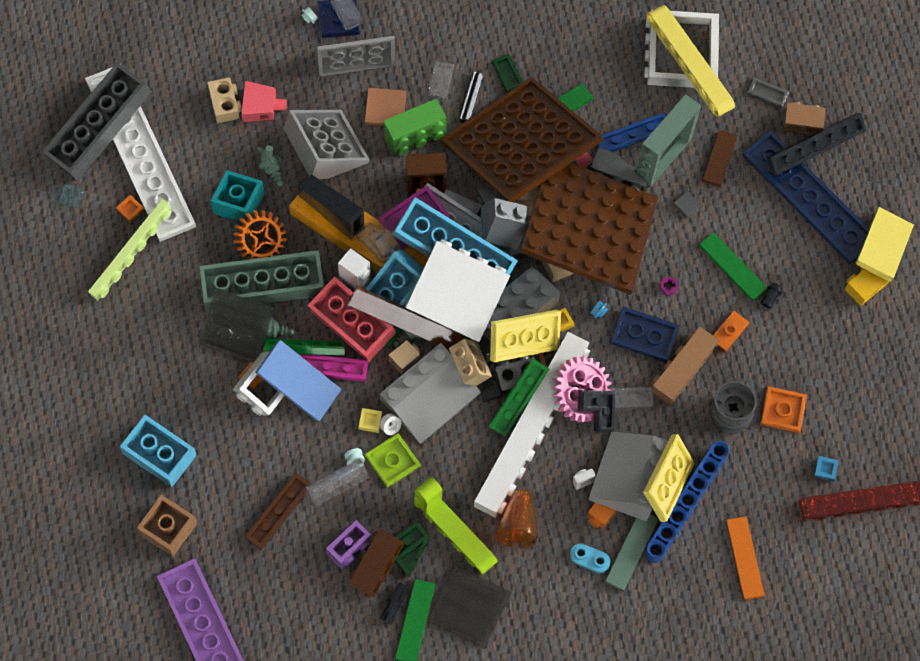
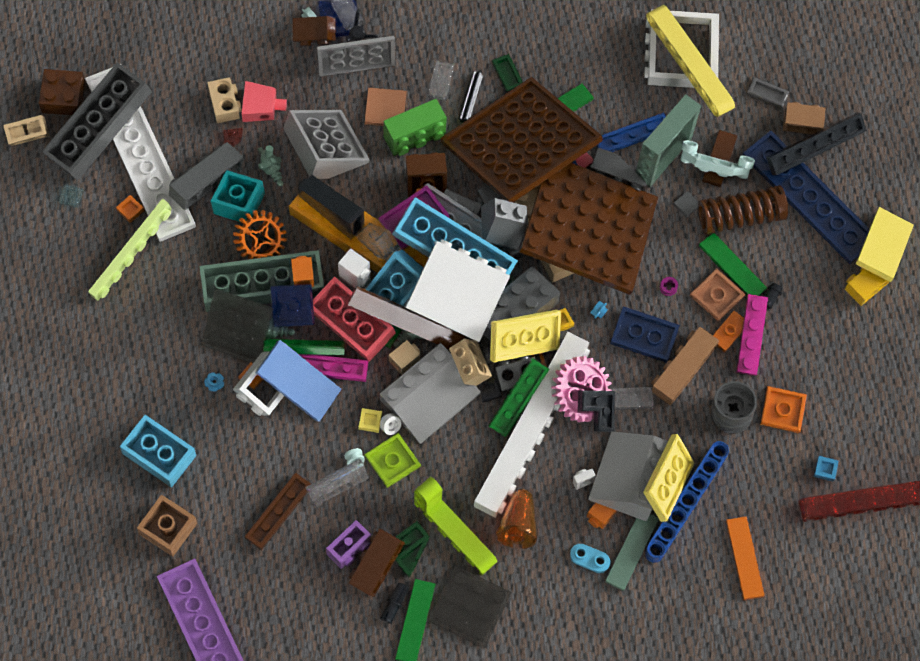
none -> tan brick [3,115,50,146]
none -> reddish brown brick [39,69,85,115]
none -> dark grey brick [169,142,243,210]
none -> dark azure plate [204,372,224,391]
none -> clear red tile [223,128,243,147]
none -> clear blue plate [270,284,315,327]
none -> orange brick [291,256,314,289]
none -> reddish brown brick [293,16,336,46]
none -> black plant [346,10,378,42]
none -> light aqua plate [680,140,755,179]
none -> nougat tile [689,268,746,322]
none -> reddish brown piece [698,185,788,235]
none -> dark pink plate [736,294,768,376]

